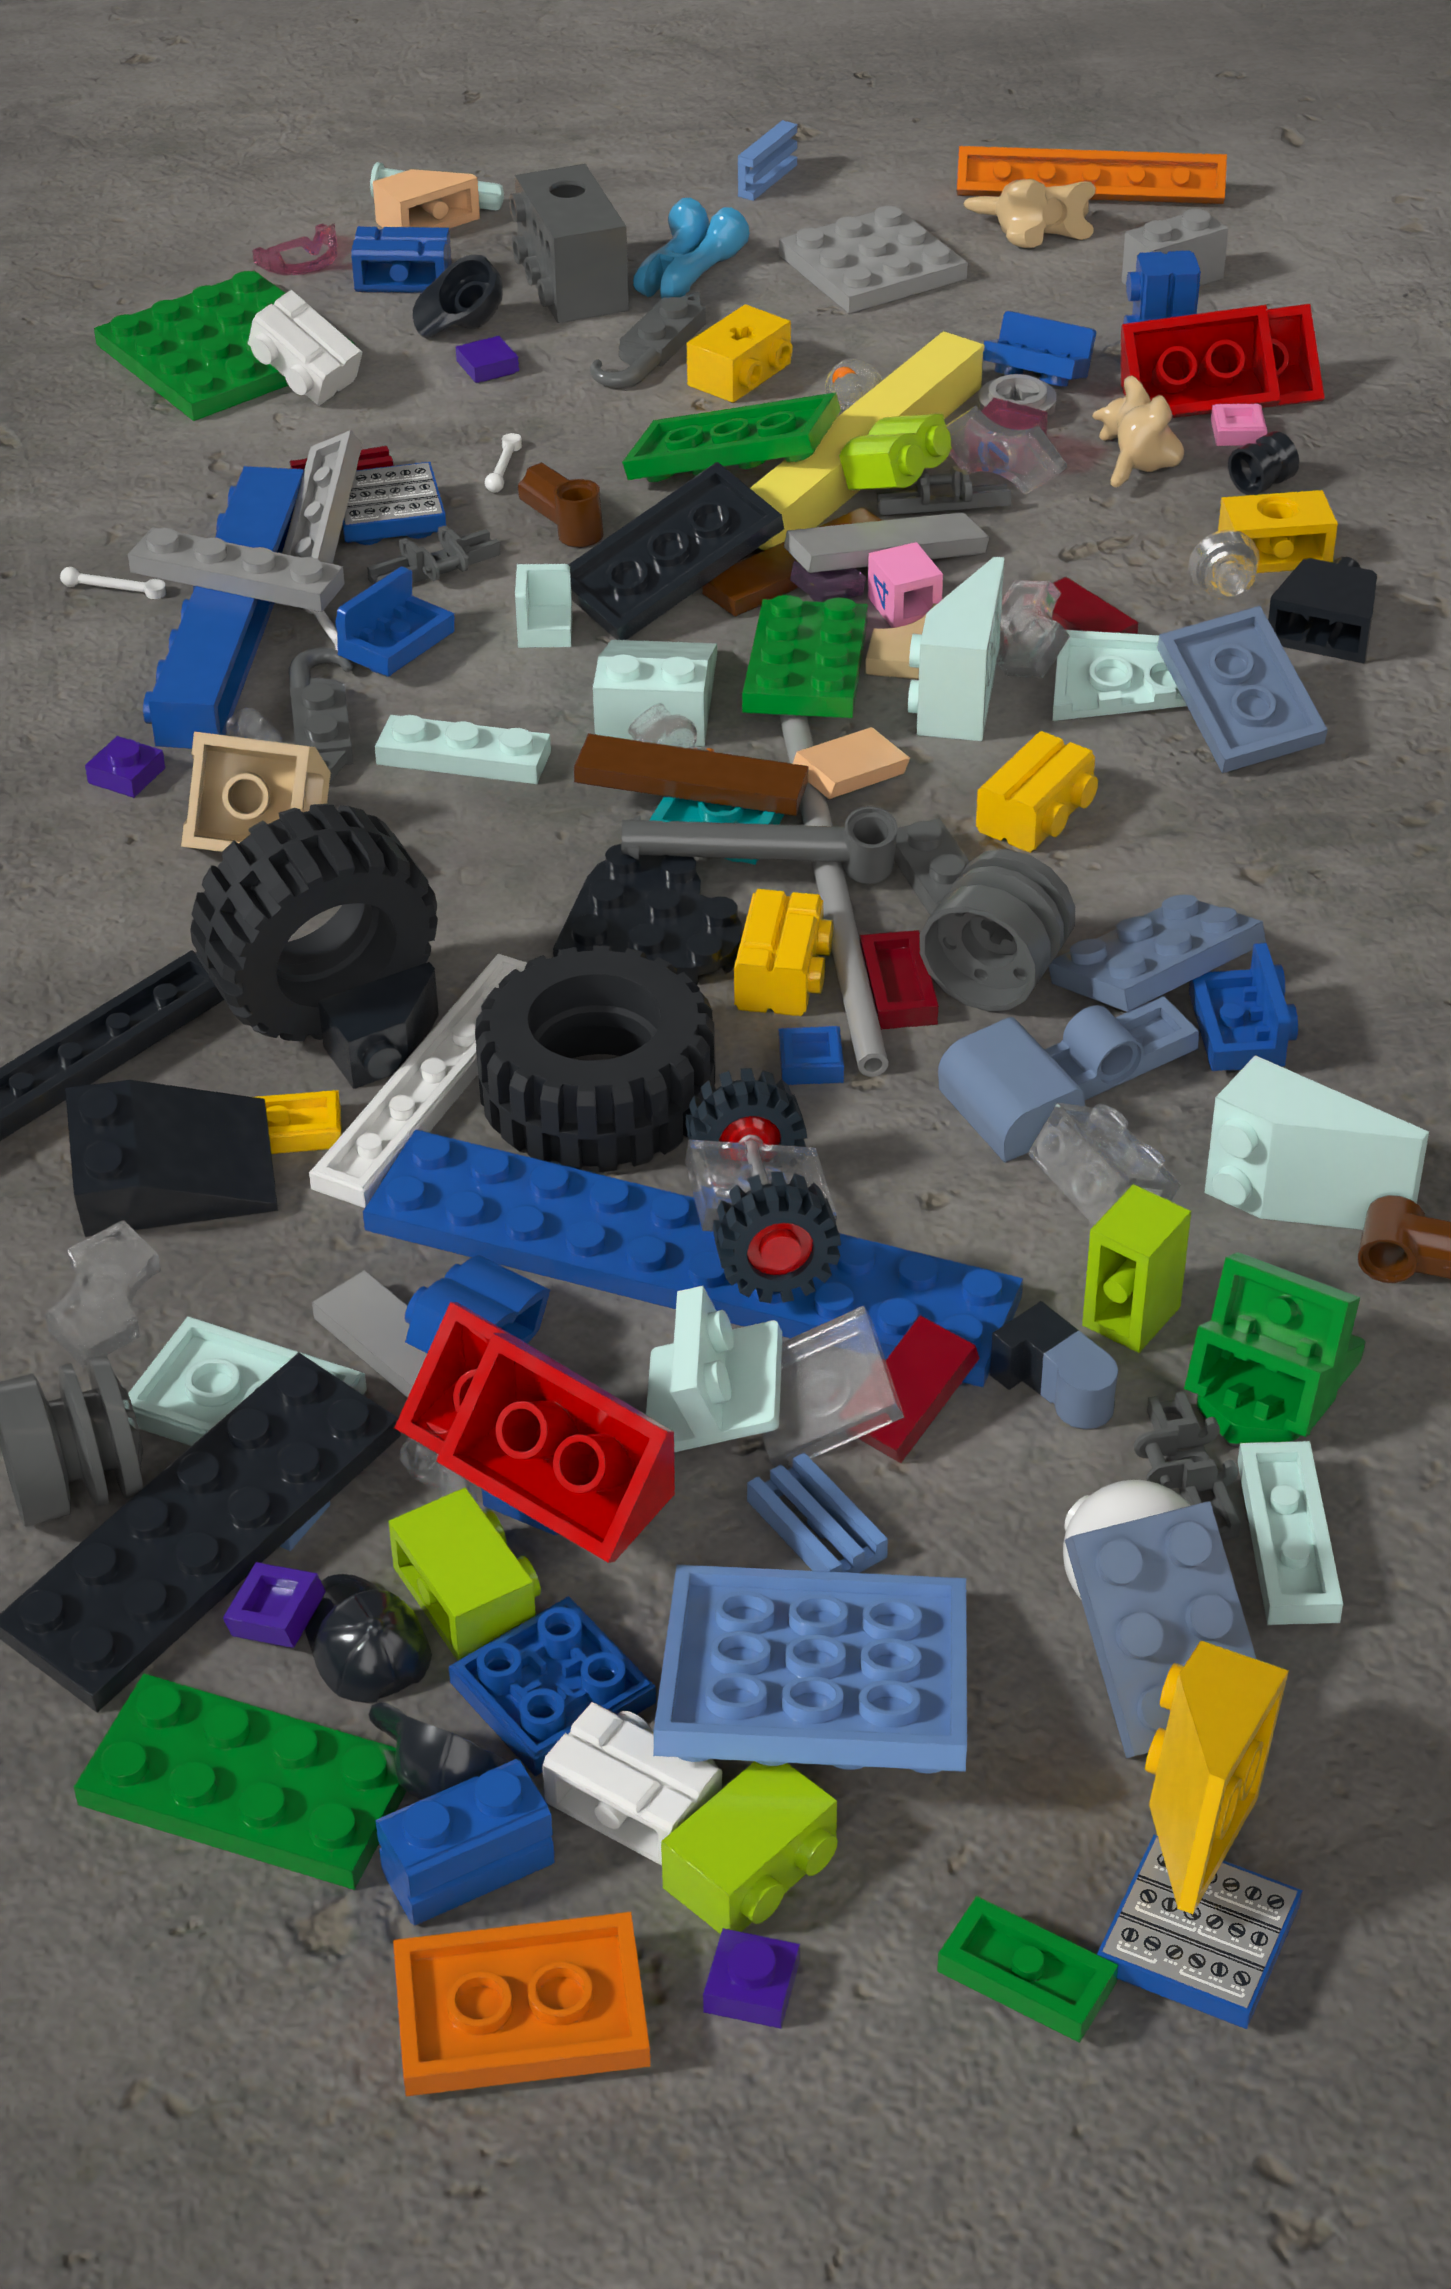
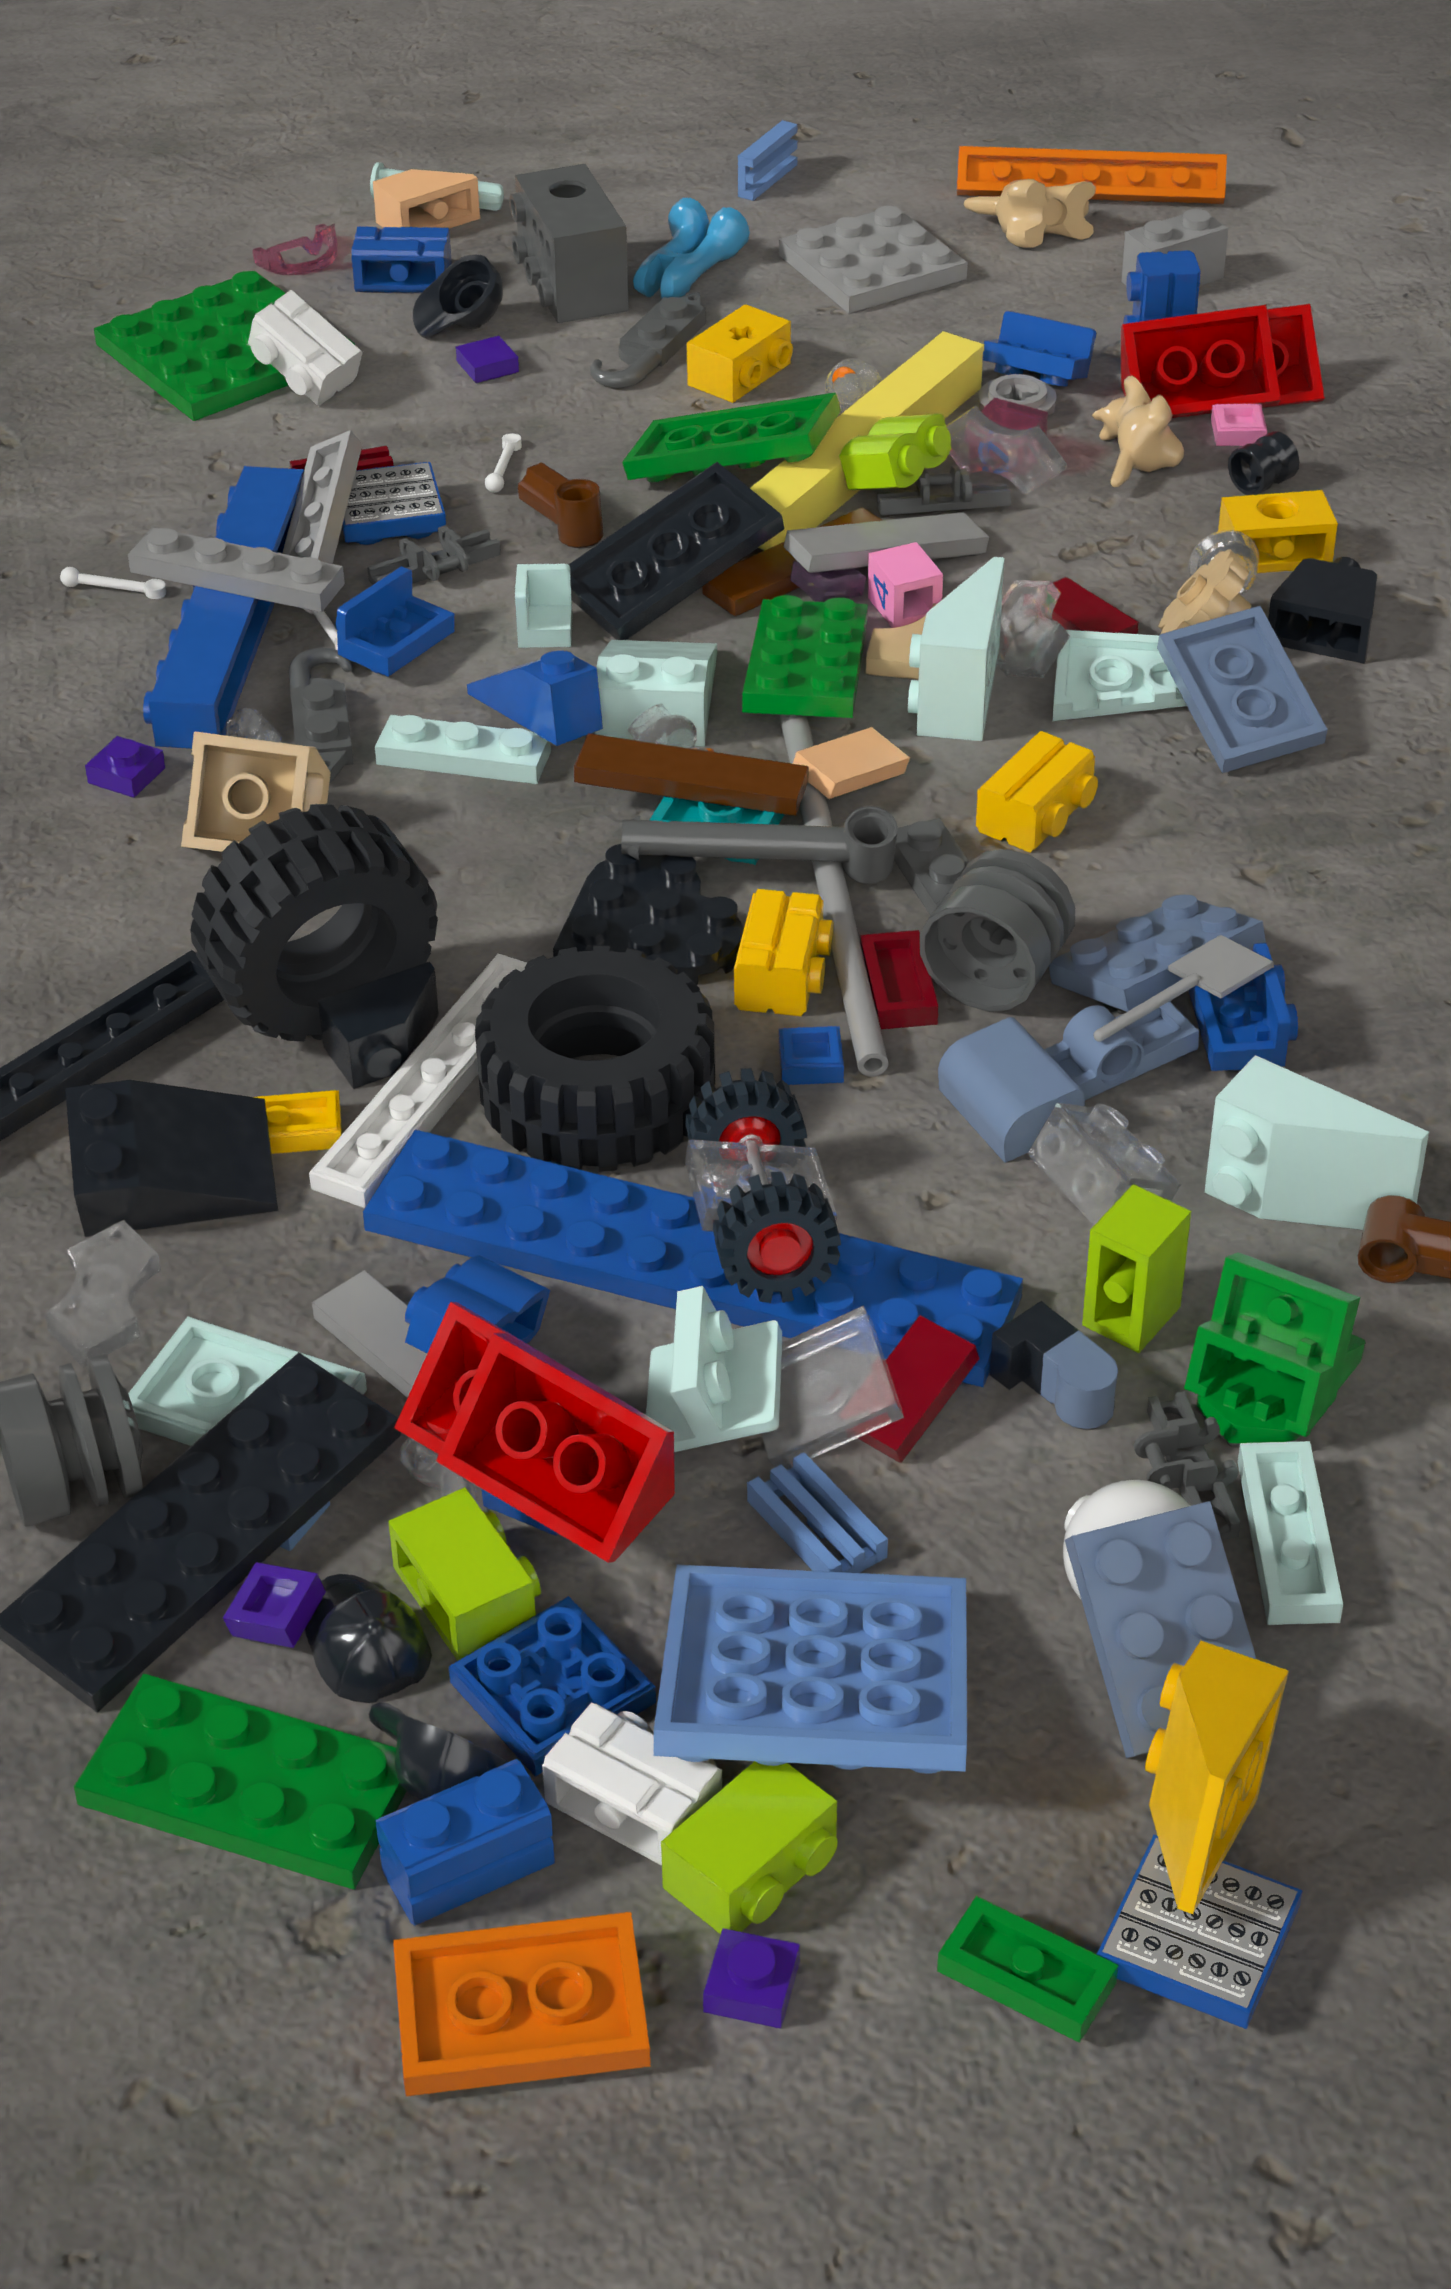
none -> blue slope [467,651,603,746]
none -> light grey piece [1093,935,1274,1042]
none -> tan plant [1158,549,1251,634]

